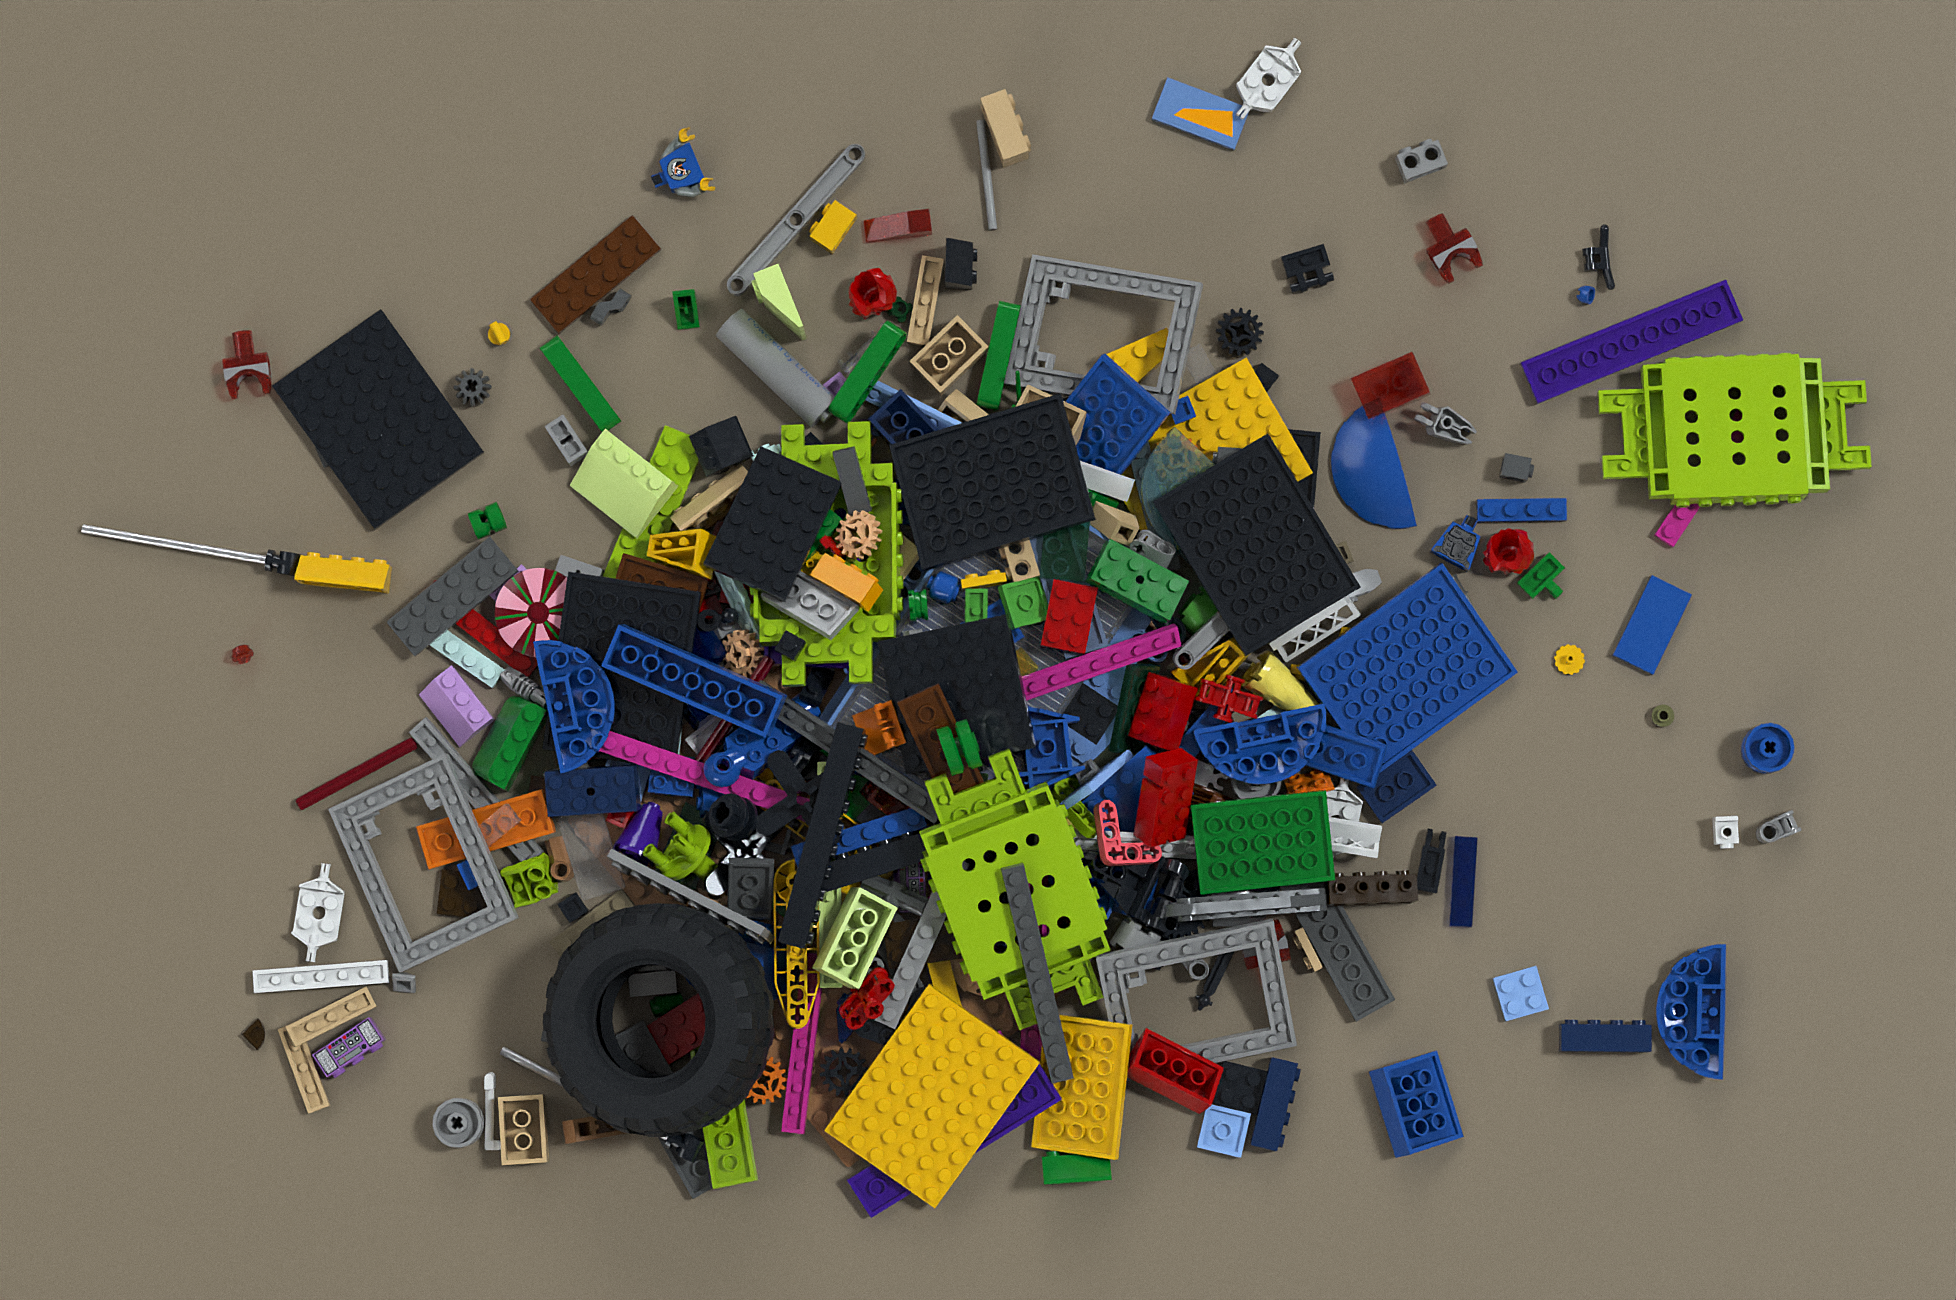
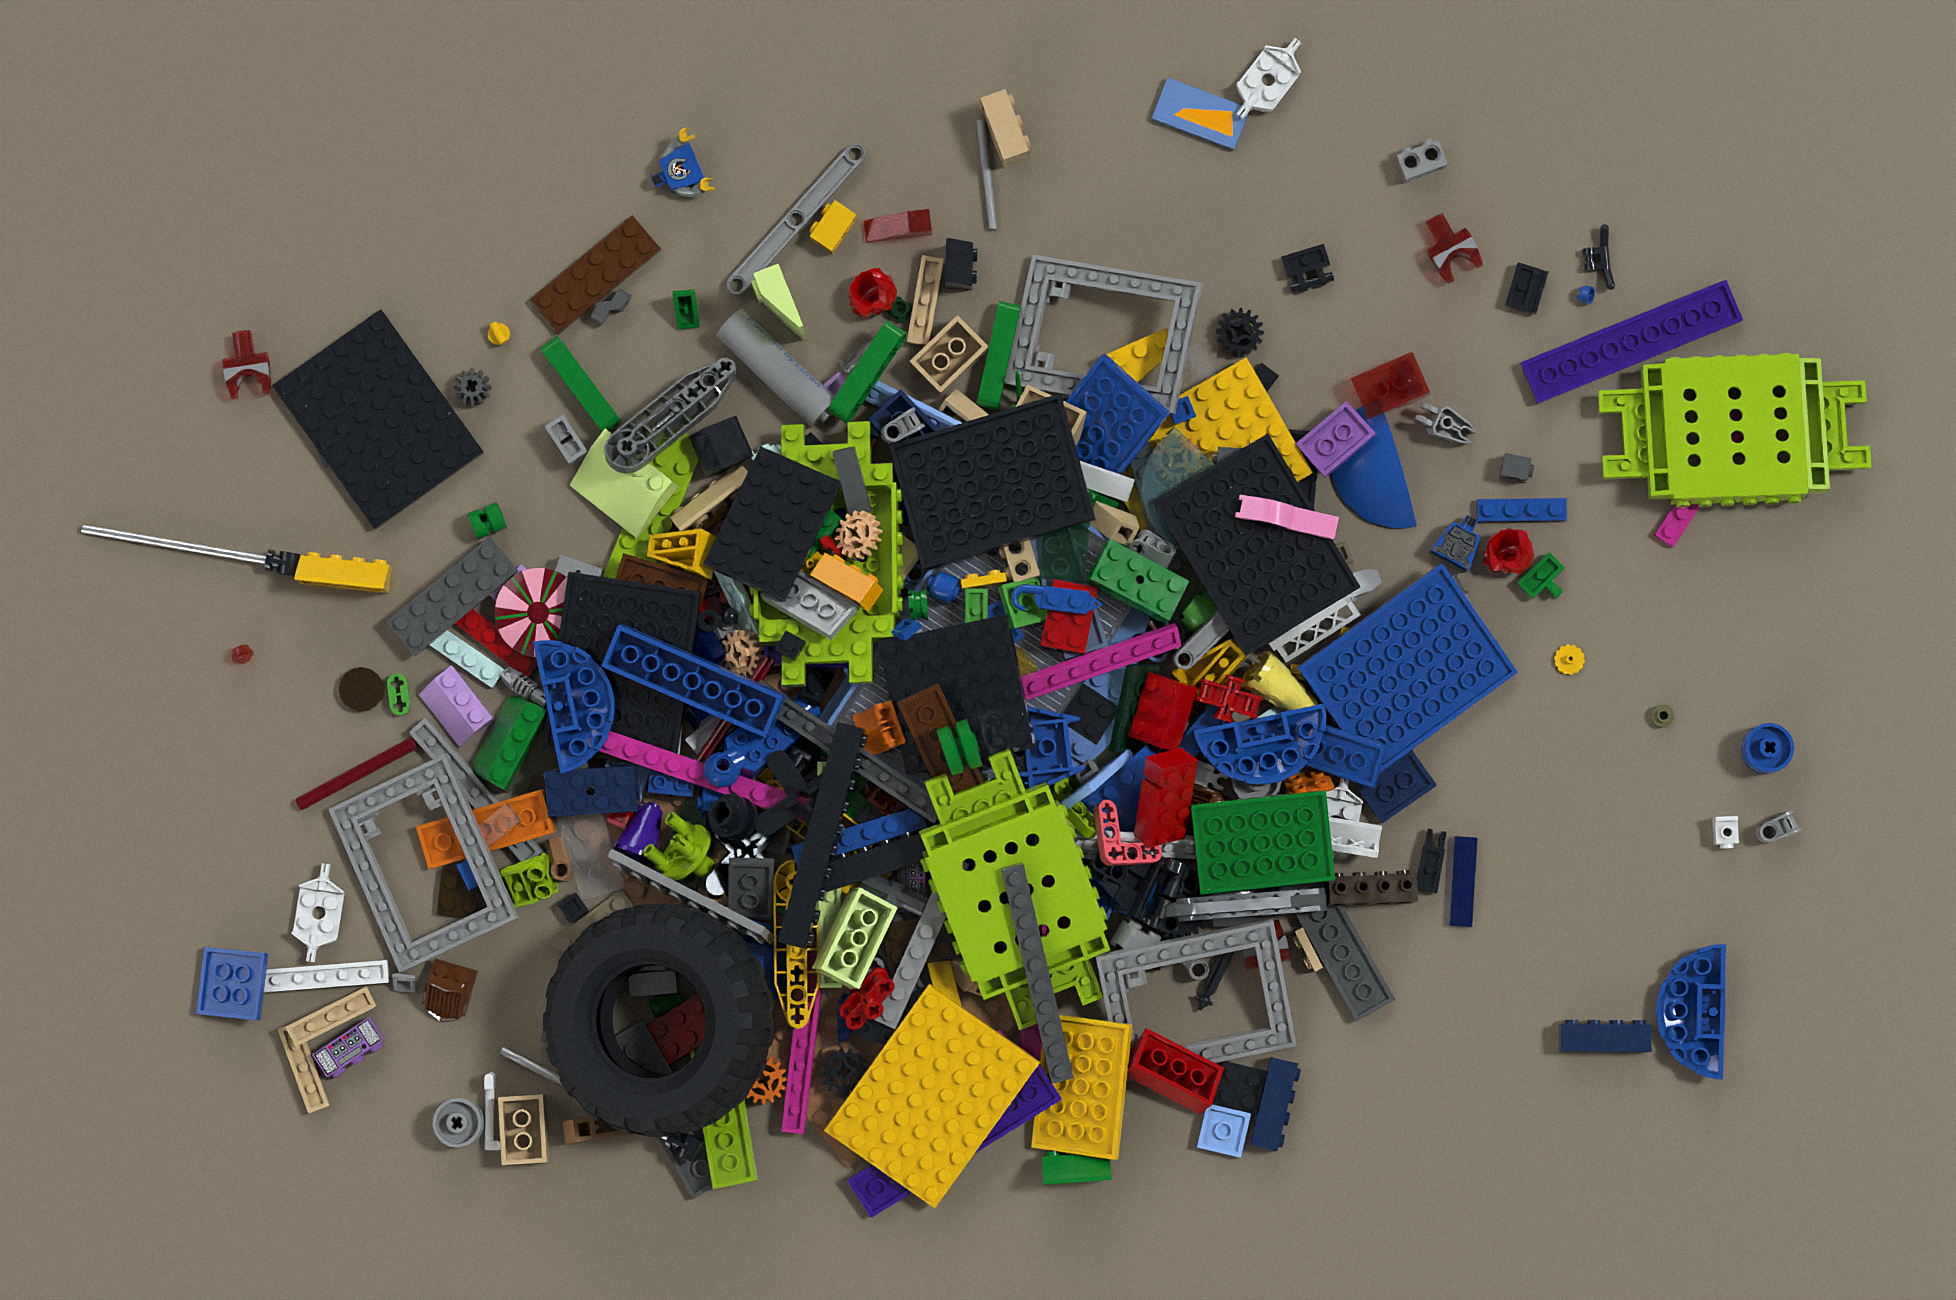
dark brown tile [242,1019,265,1050] -> none
blue slope [1369,1051,1464,1158] -> none
light blue plate [1492,966,1549,1021] -> none
blue tile [1612,575,1692,675] -> none
none -> blue plate [196,947,269,1021]
none -> dark brown tile [339,667,384,712]
none -> bright green beam [387,673,411,716]
none -> reddish brown piece [422,958,478,1022]
none -> dark grey beam [604,358,737,474]
none -> light grey piece [881,407,925,444]
none -> blue tile [891,619,921,641]
none -> blue plate [1011,584,1102,615]
none -> bright pink piece [1235,495,1339,540]
none -> medium lavender plate [1296,401,1376,478]
none -> black plate [1505,262,1549,315]

